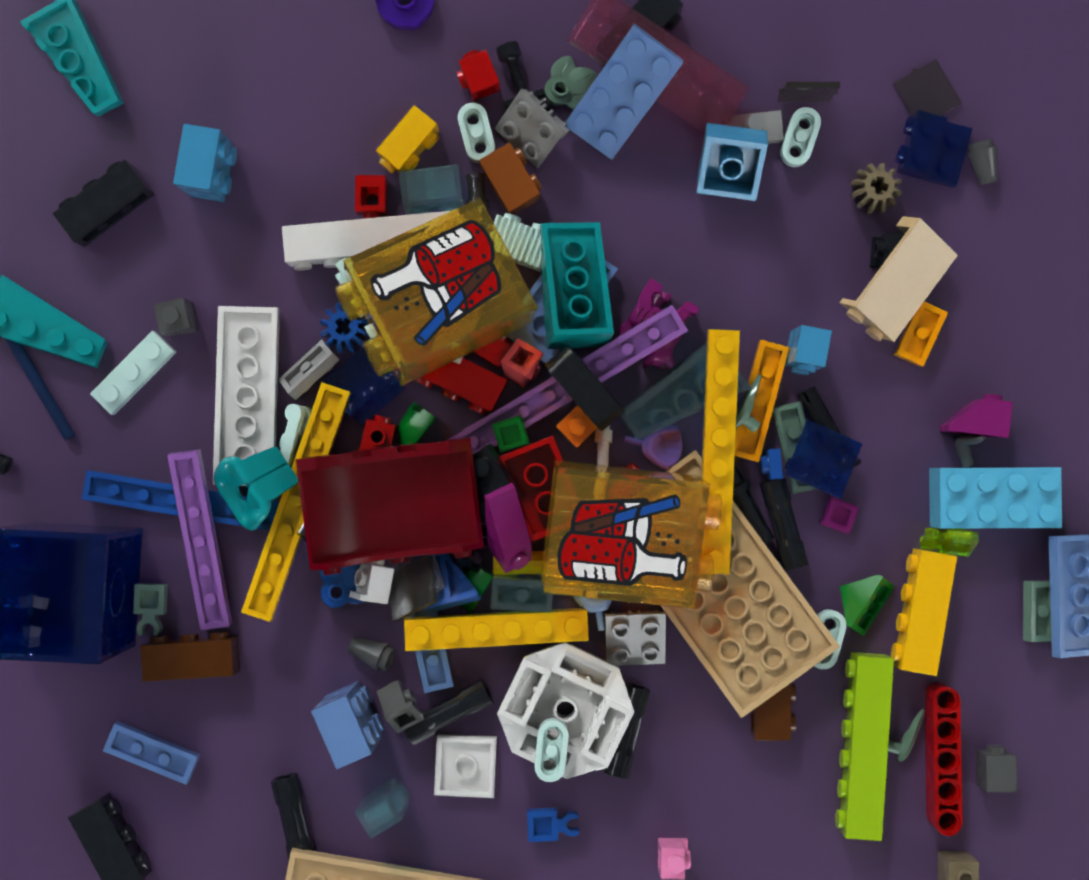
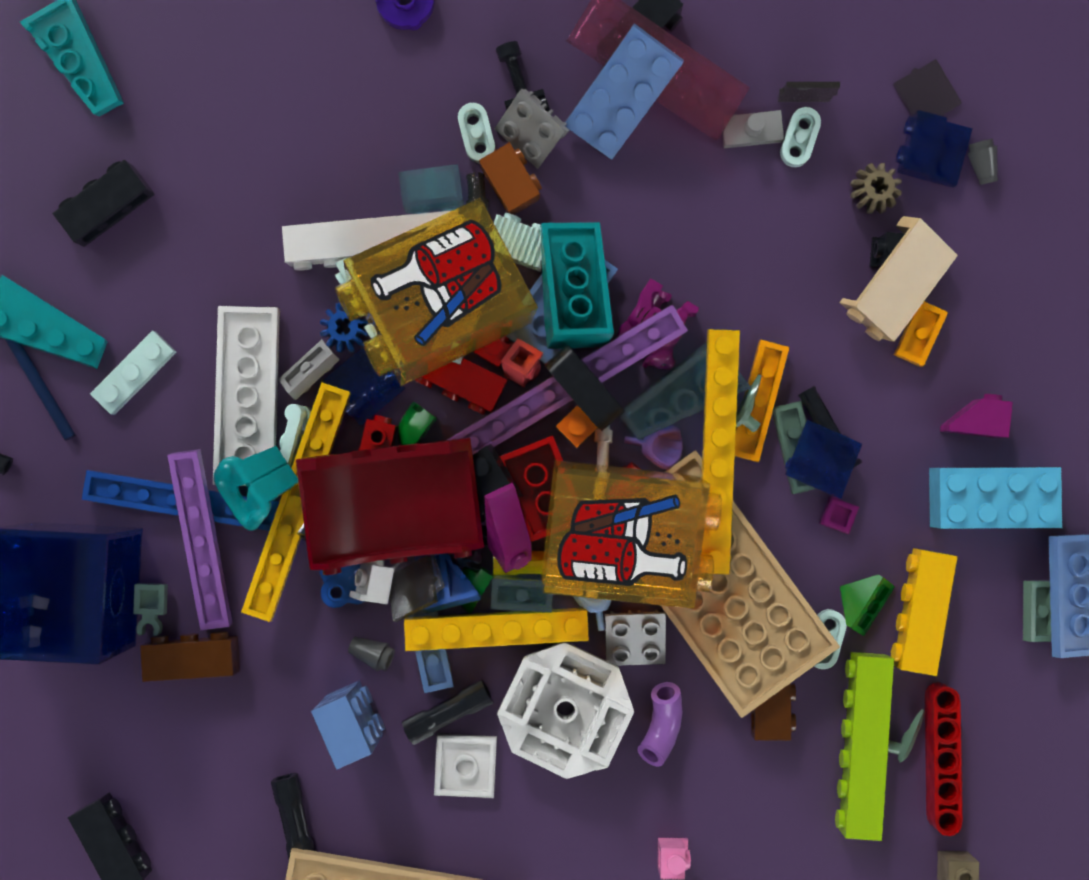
medium blue plate [103,721,201,785] -> none
dark grey brick [153,298,199,337] -> none
dark azure brick [173,124,237,202] -> none
red brick [355,175,389,219] -> none
clear light blue brick [355,778,410,839] -> none
yellow brick [376,105,440,176] -> none
dark grey brick [377,680,424,733] -> none
red brick [456,49,501,102] -> none
green tile [492,415,530,453] -> none
blue plate [527,808,579,842] -> none
light aqua plate [535,718,569,782] -> none
sand green plate [544,56,598,110] -> none
black axle [603,683,650,779] -> none
dark azure brick [696,123,768,201] -> none
black pin [733,457,775,544] -> none
blue plate [759,449,783,480] -> none
black axle [760,477,809,570] -> none
dark azure brick [785,325,832,375] -> none
clear neon green plate [920,528,979,557] -> none
dark grey animal [955,434,985,468] -> none
dark grey brick [976,744,1017,792] -> none
none -> medium lavender cylinder [638,682,683,767]

